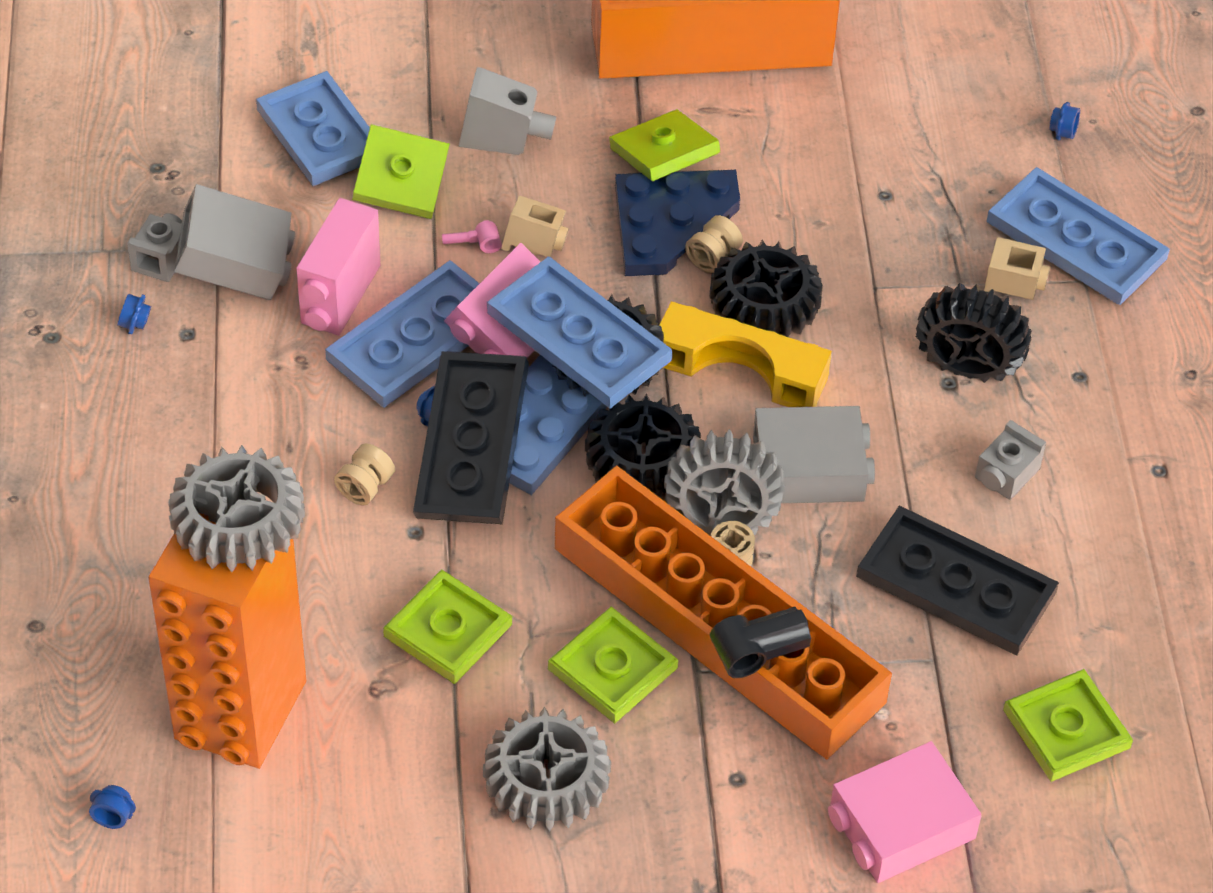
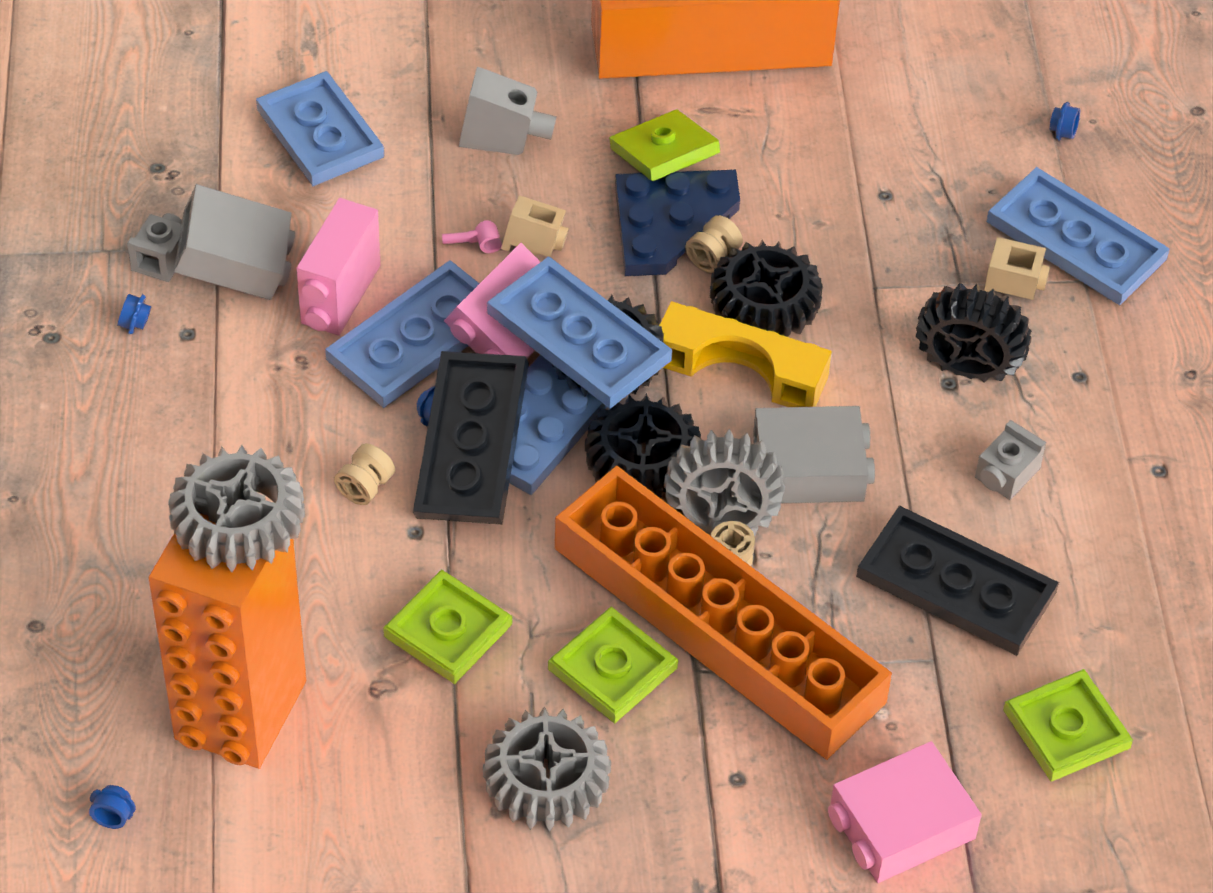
lime plate [352,124,450,219] -> none
black piece [710,607,811,678] -> none

